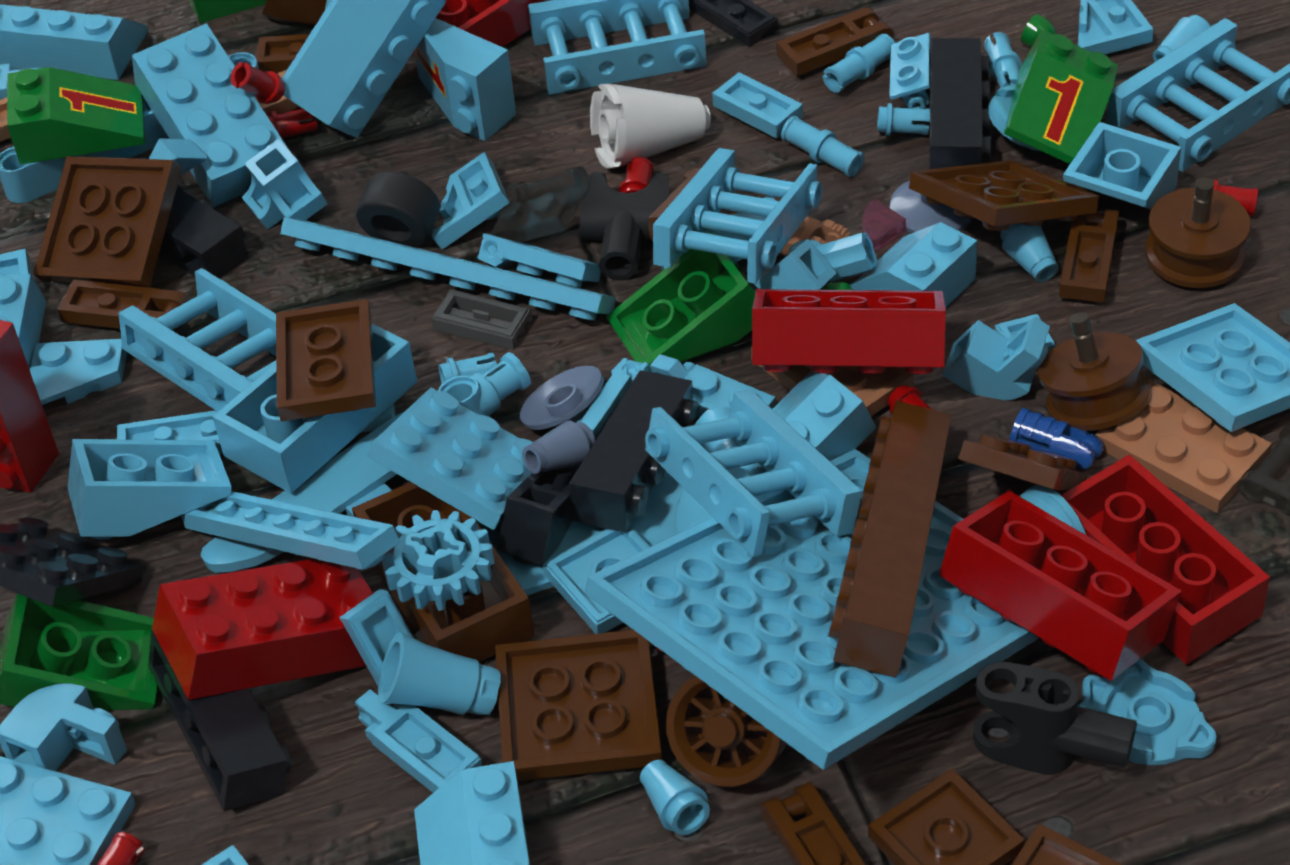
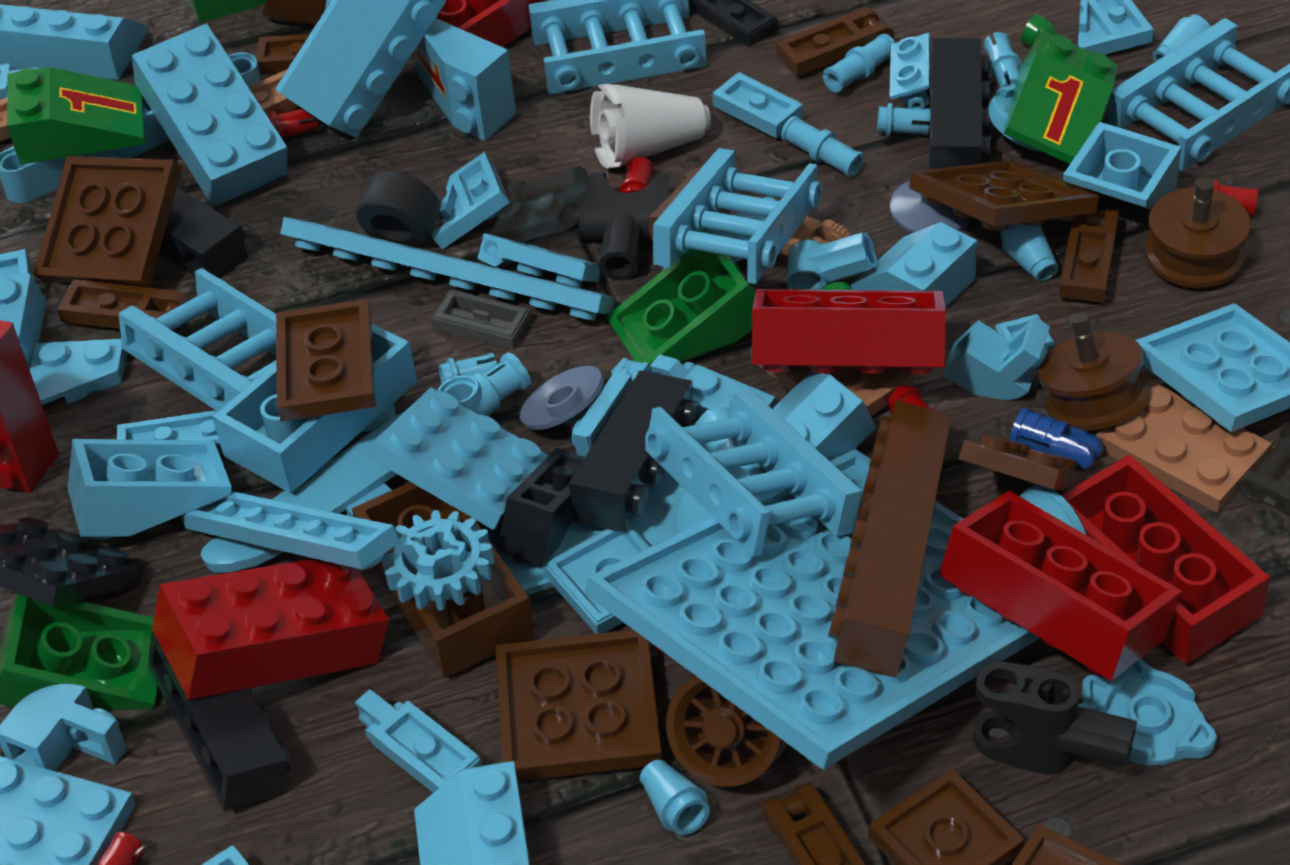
medium azure slope [149,138,207,176] -> none
red pin [230,62,285,104] -> none
medium azure brick [242,139,328,230] -> none
medium azure tile [339,589,413,686] -> none
medium azure plant [378,632,501,715] -> none
sand blue cone [522,421,595,474] -> none
medium azure brick [755,238,837,290] -> none
clear pink tile [862,199,906,251] -> none

